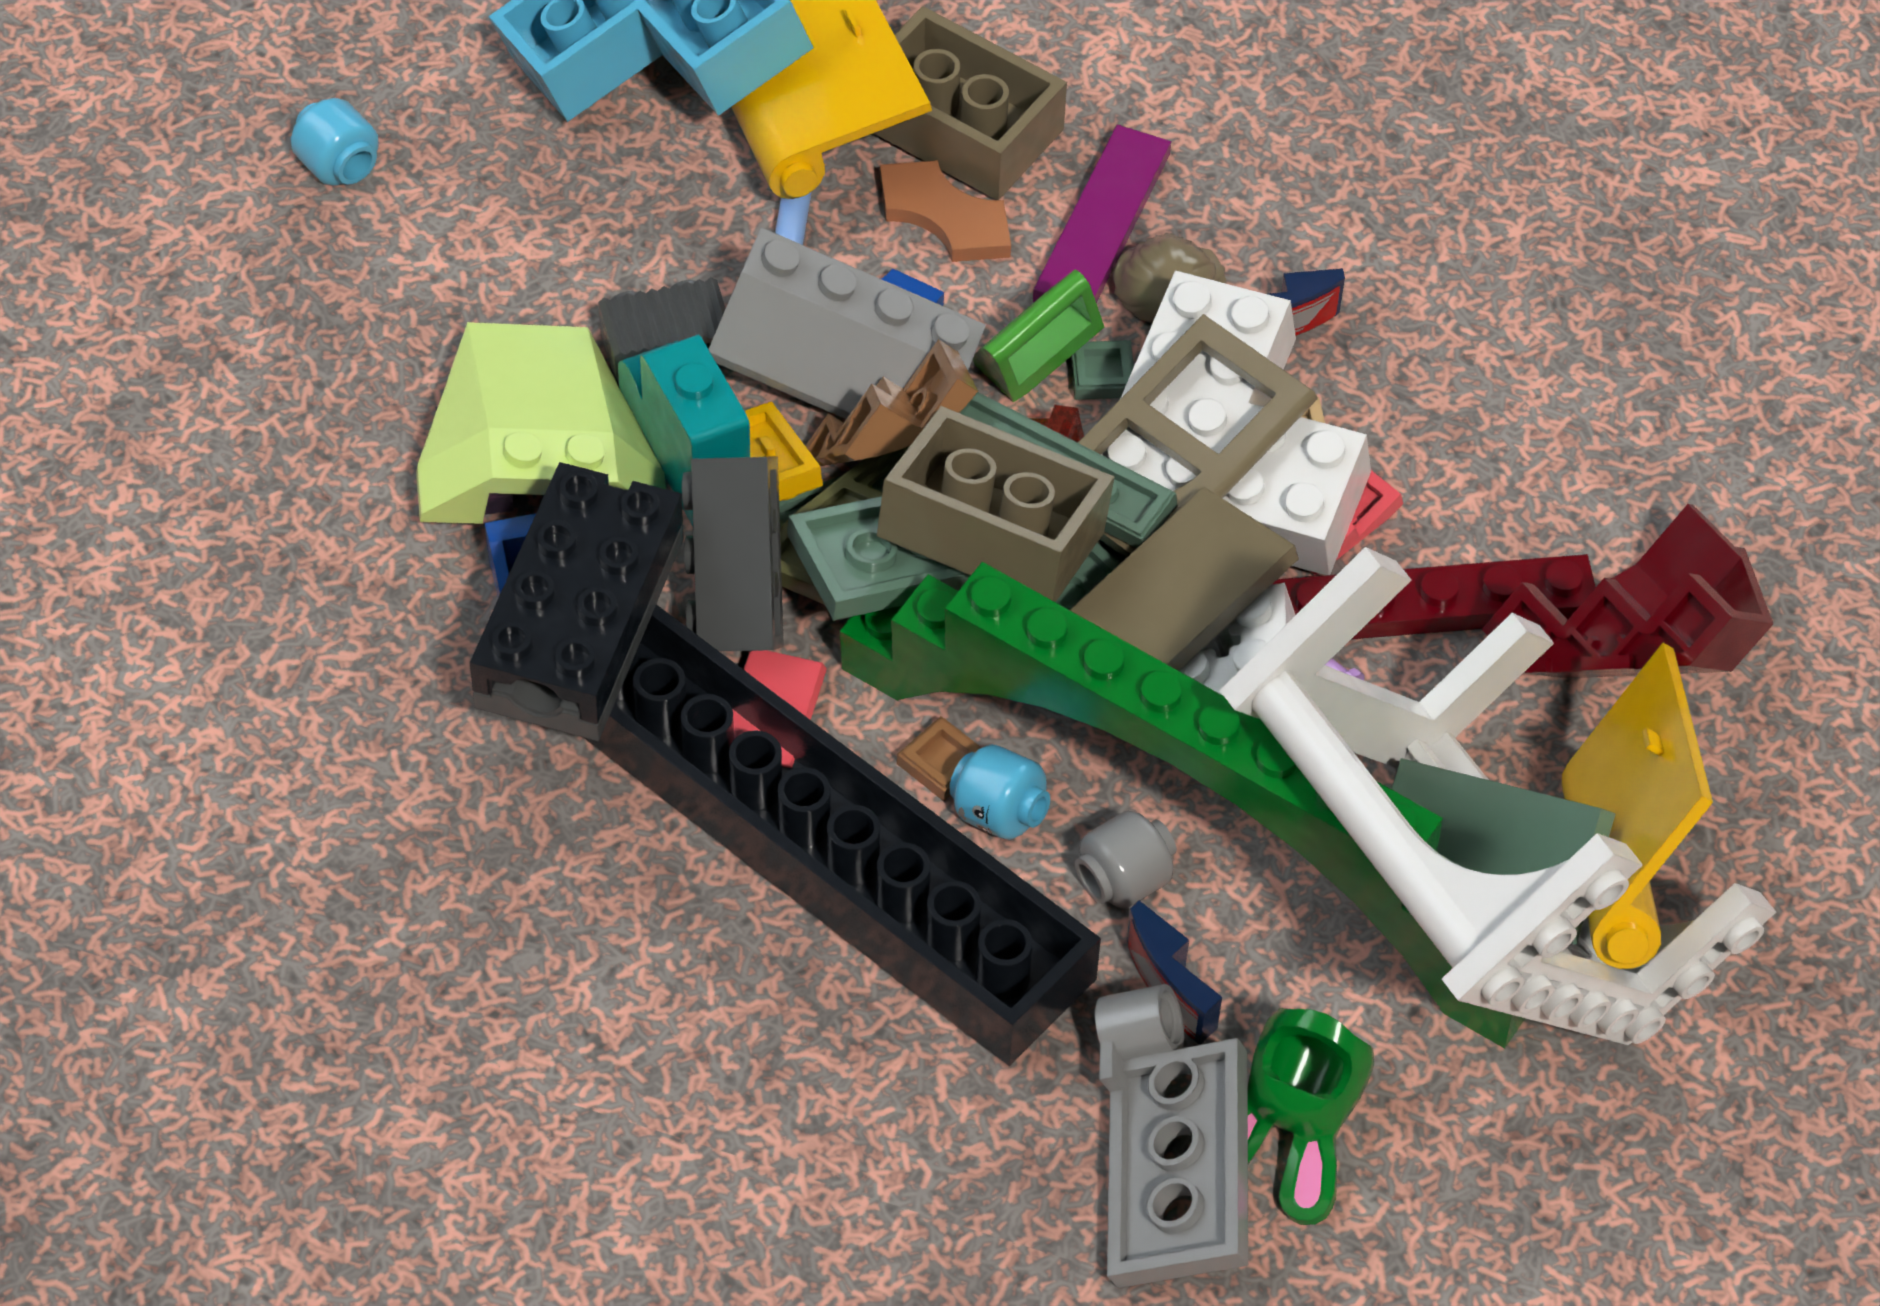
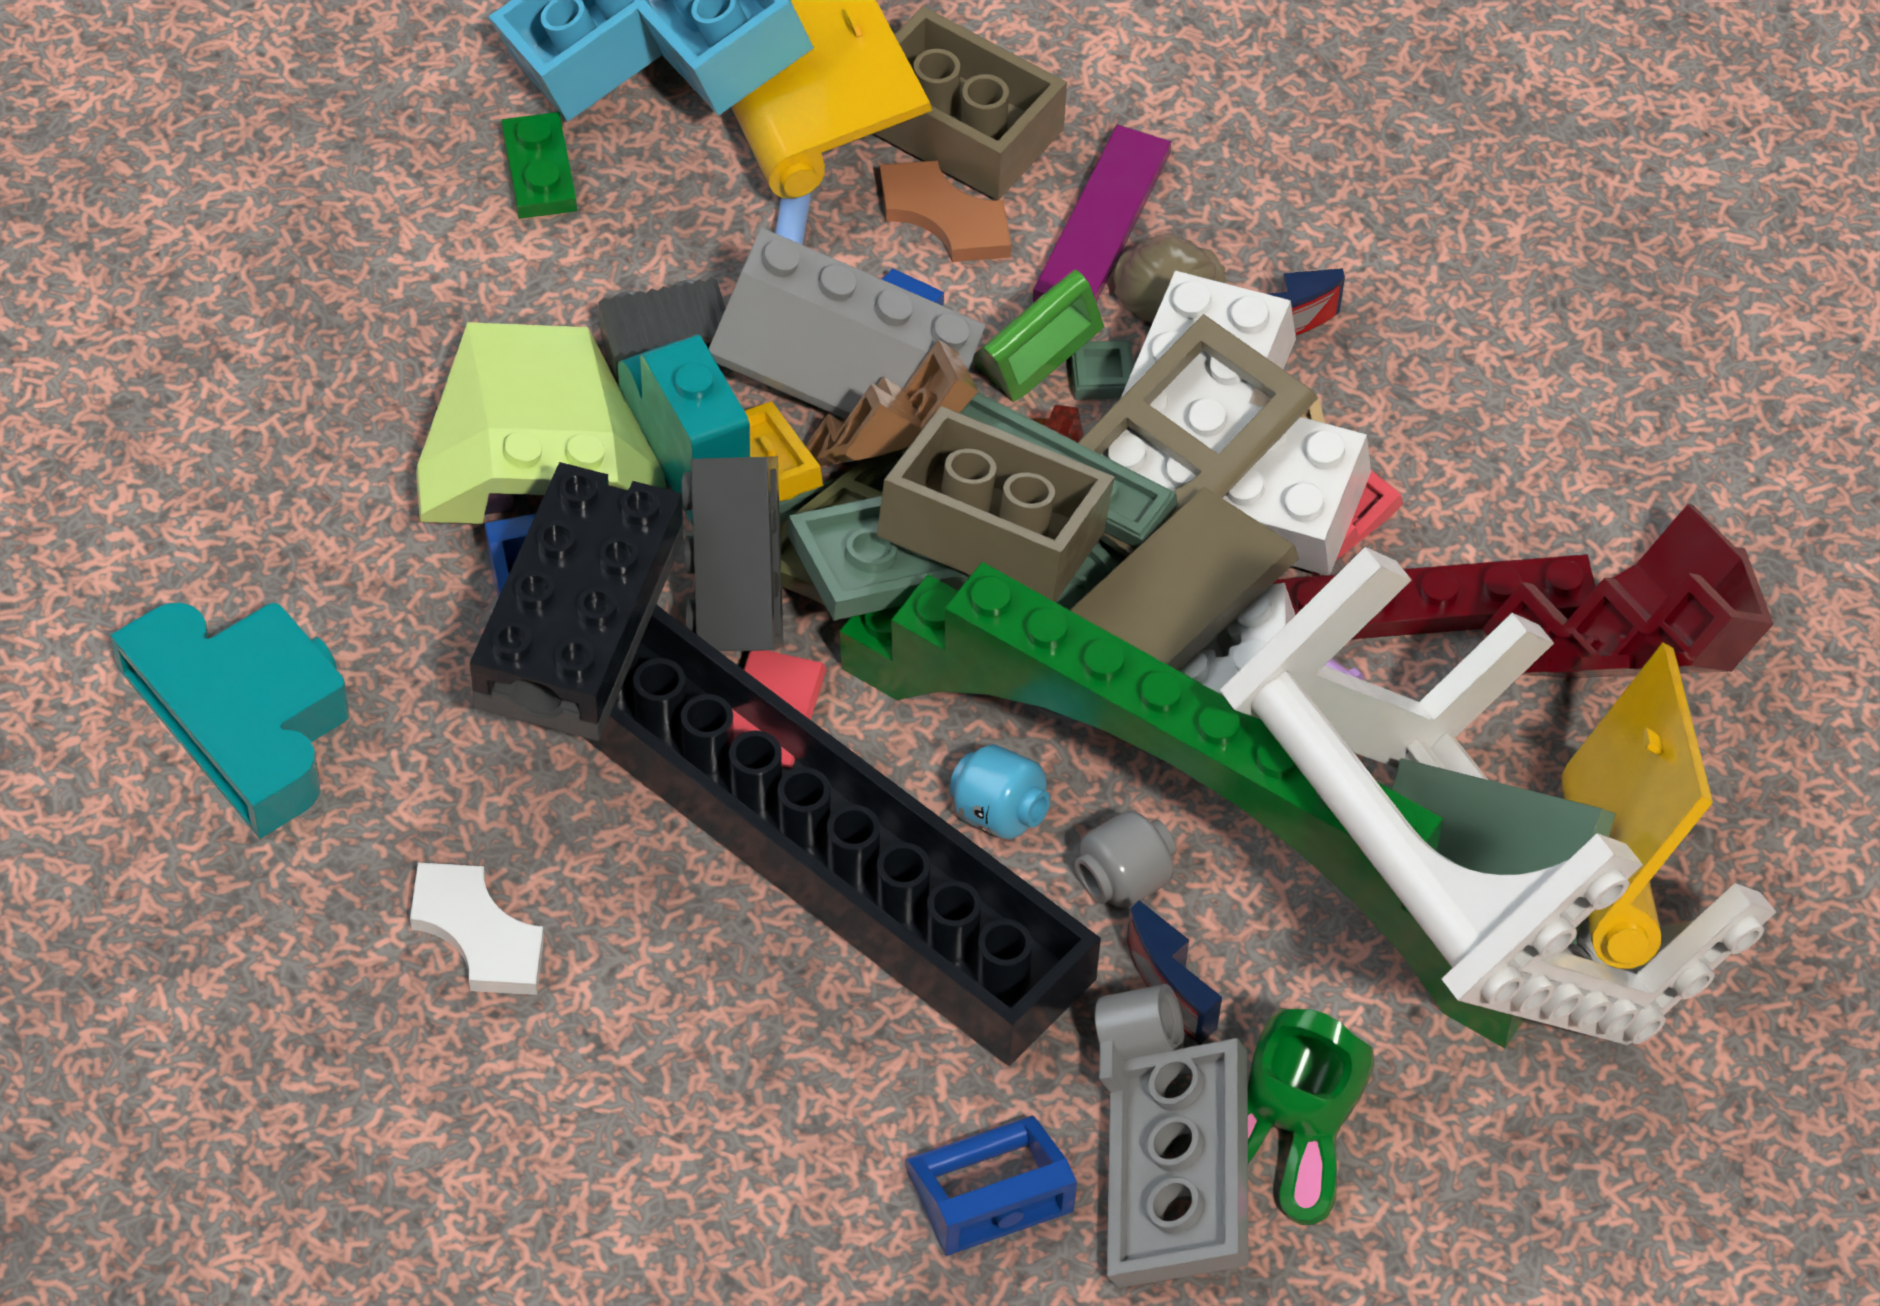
medium azure head [290,98,379,186] -> none
medium nougat tile [897,716,982,801] -> none
none -> teal brick [110,602,350,839]
none -> white tile [410,862,544,995]
none -> green plate [501,112,577,219]
none -> blue tile [905,1115,1077,1256]

